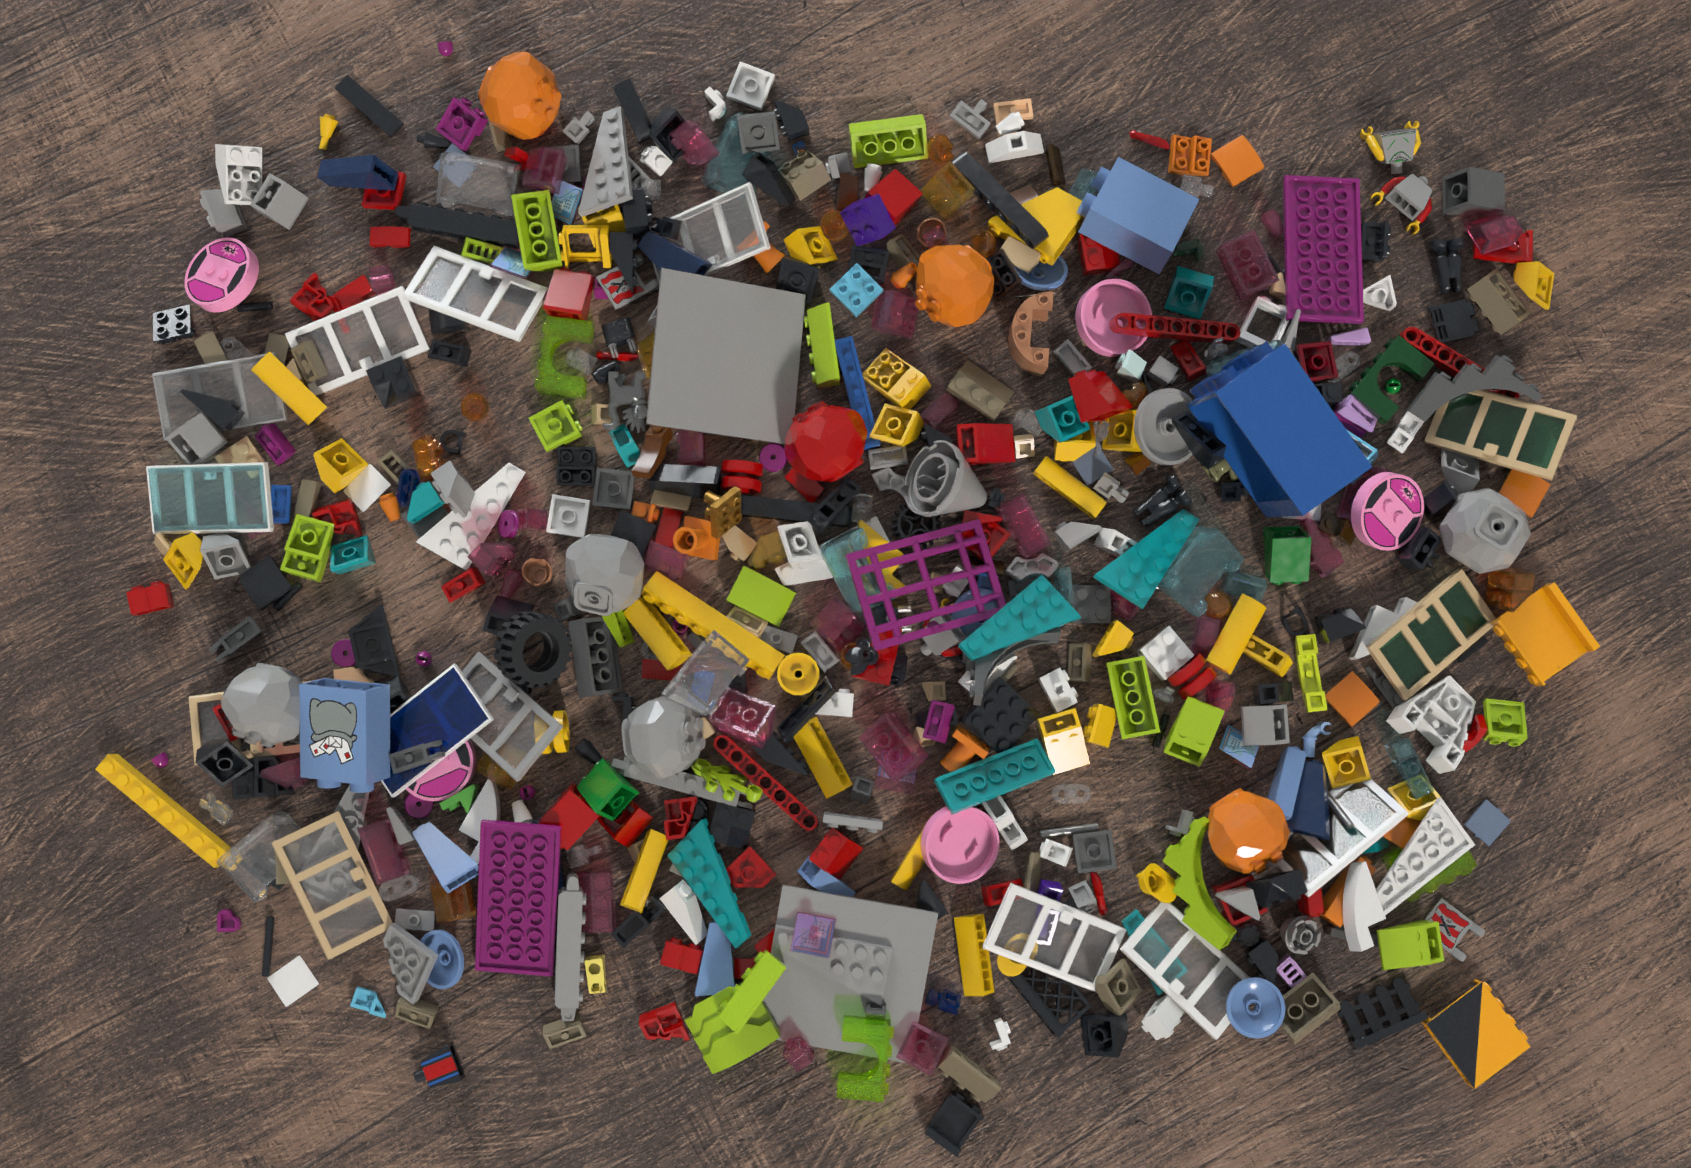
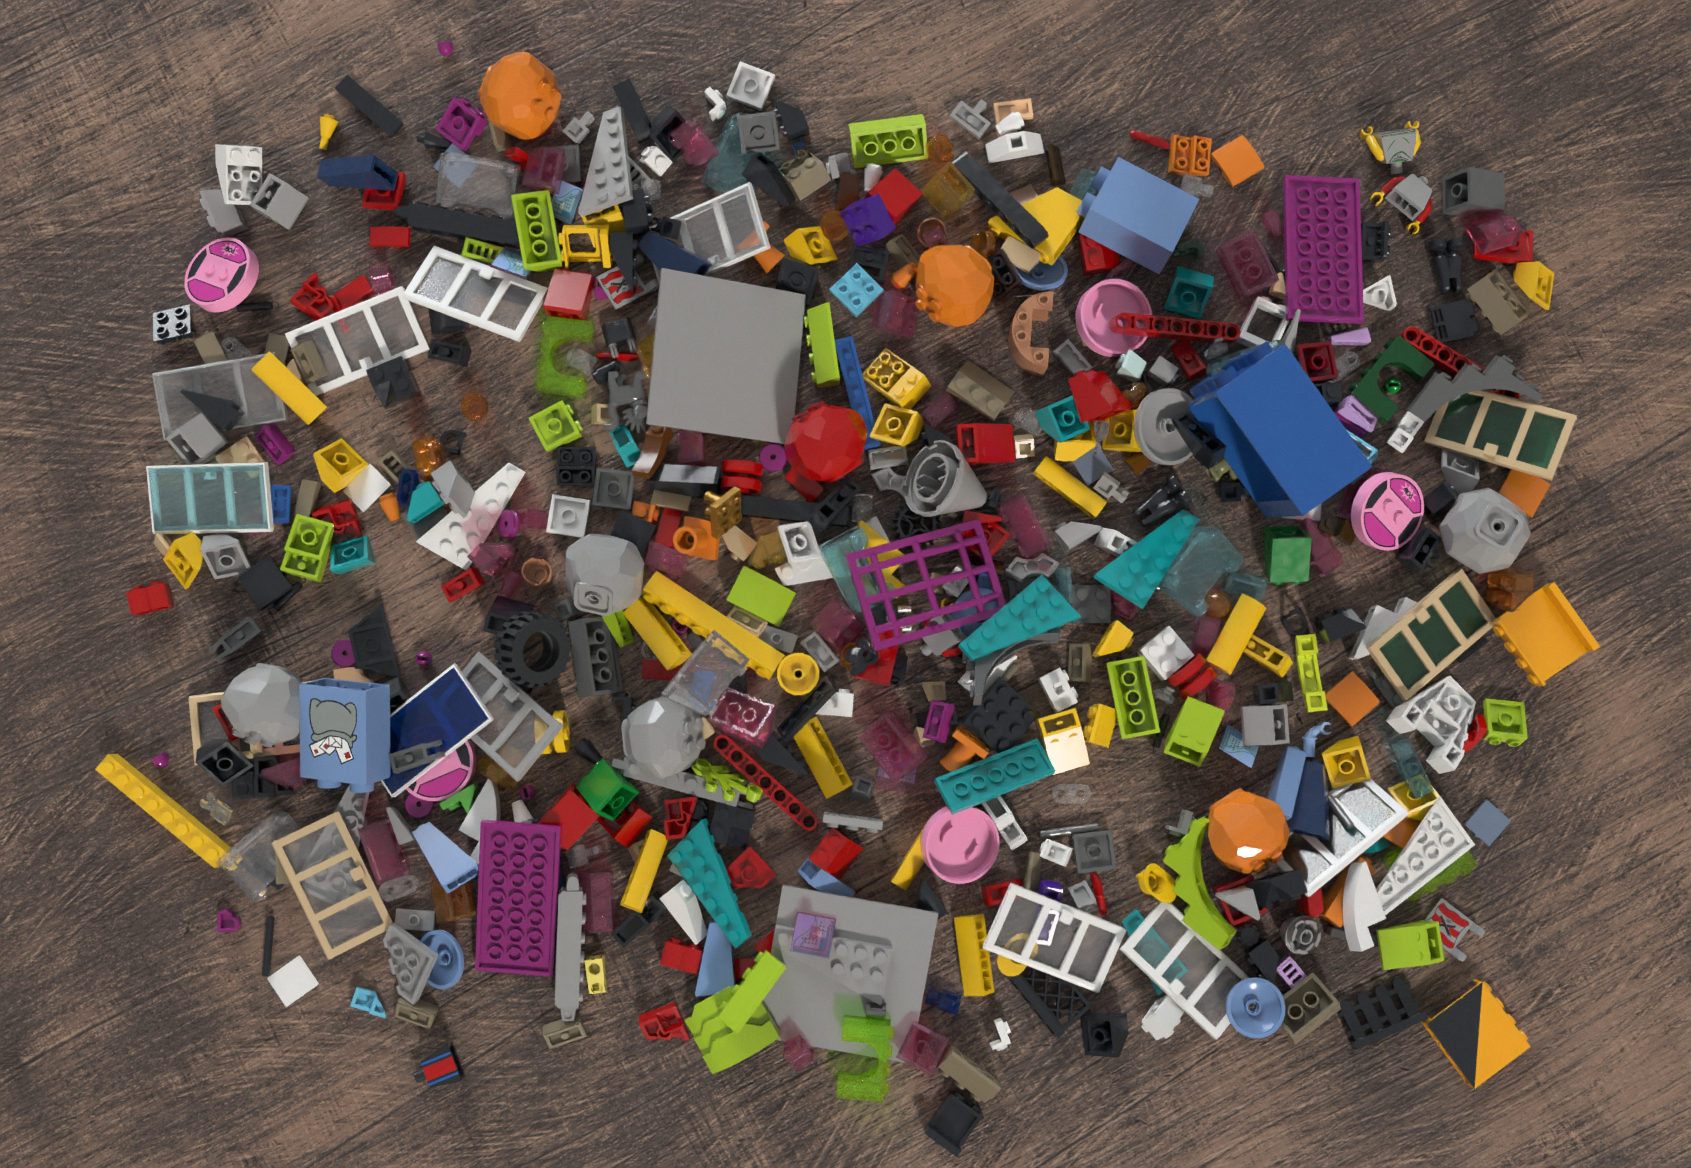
dark tan slope [1095,959,1142,1015] -> none

